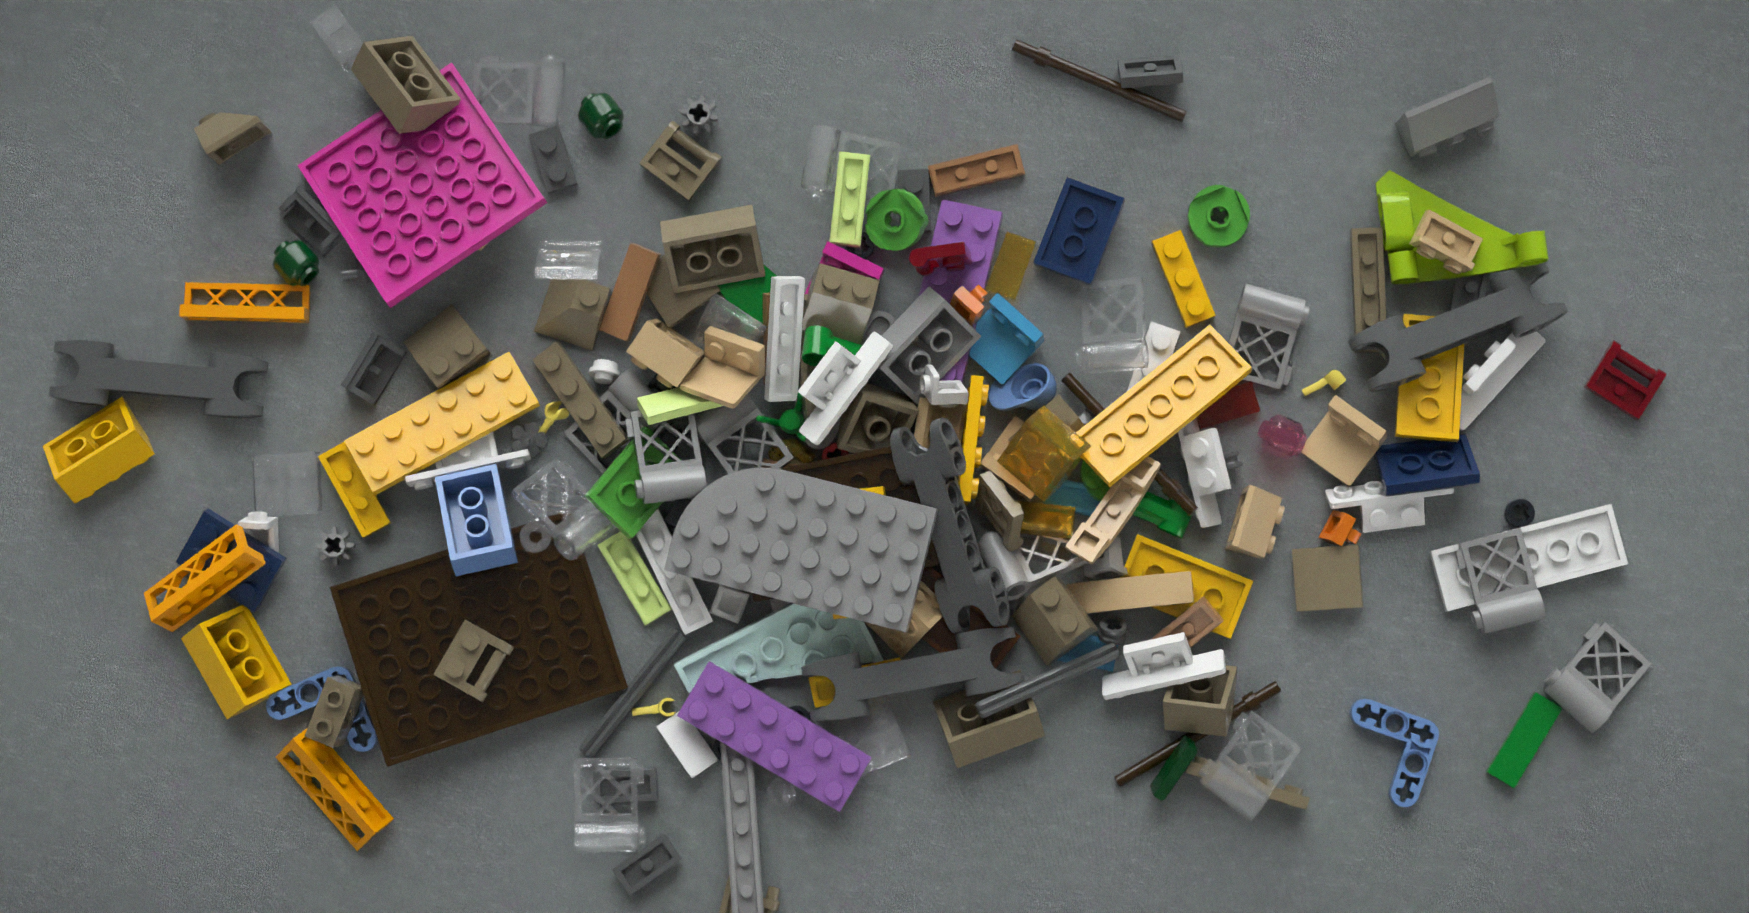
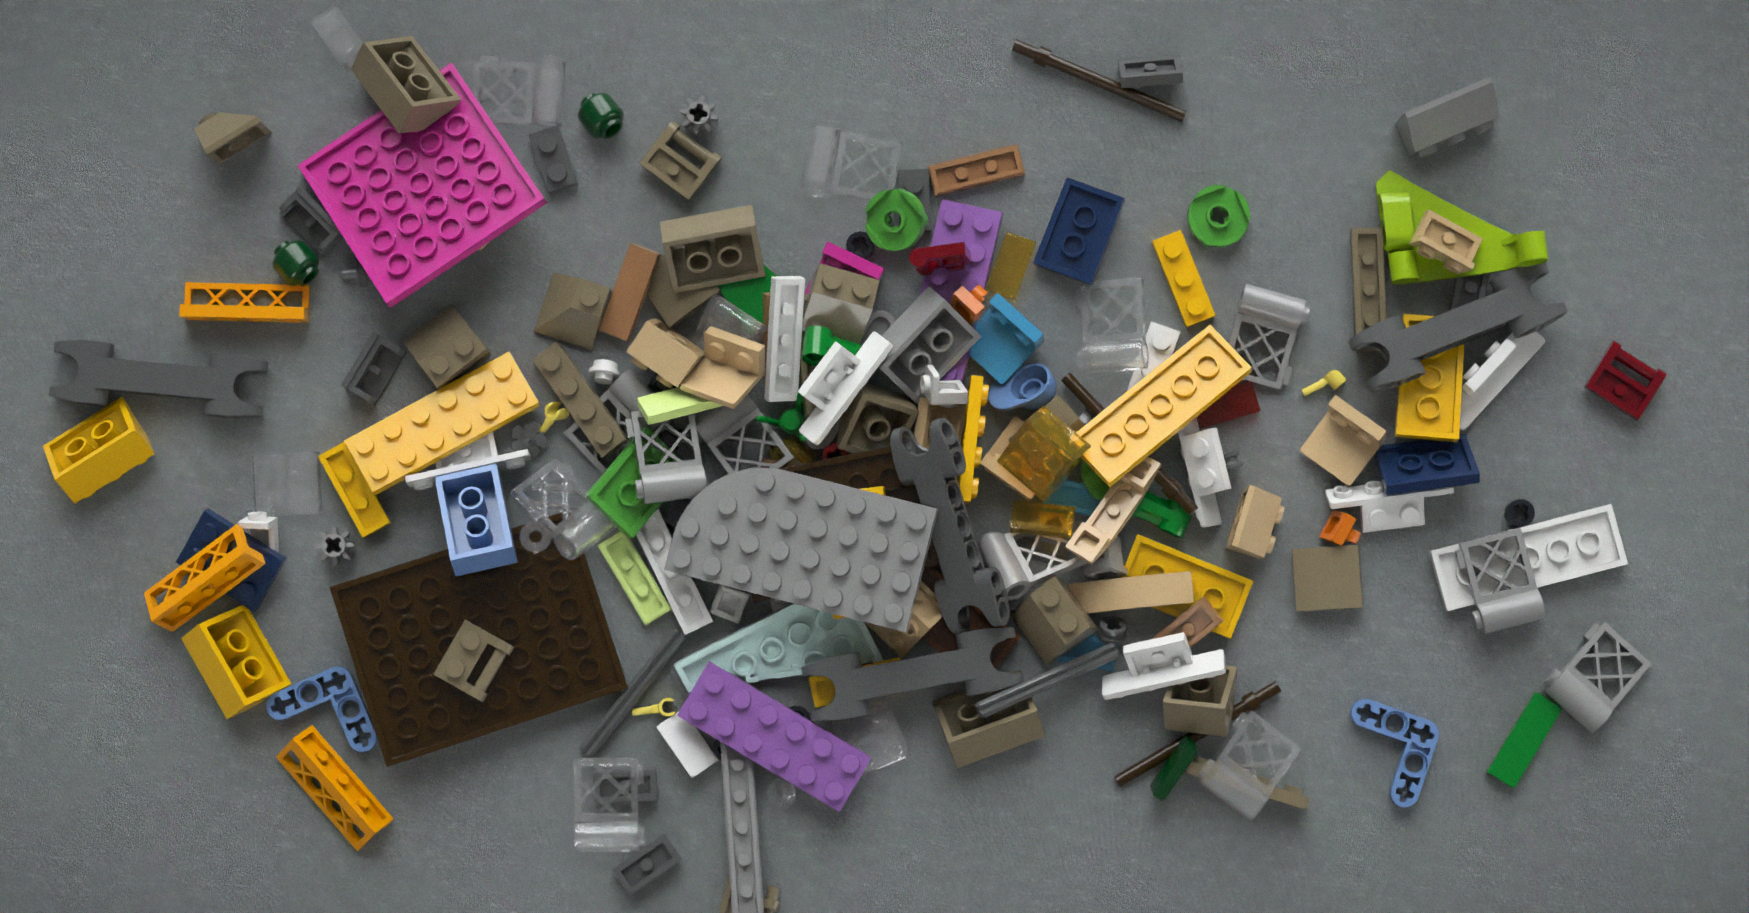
dark tan brick [305,675,364,748] -> none
clear plate [535,238,602,279] -> none
yellowish green tile [829,151,870,248] -> none
dark tan plate [975,471,1024,552] -> none
clear pink head [1258,414,1307,460] -> none

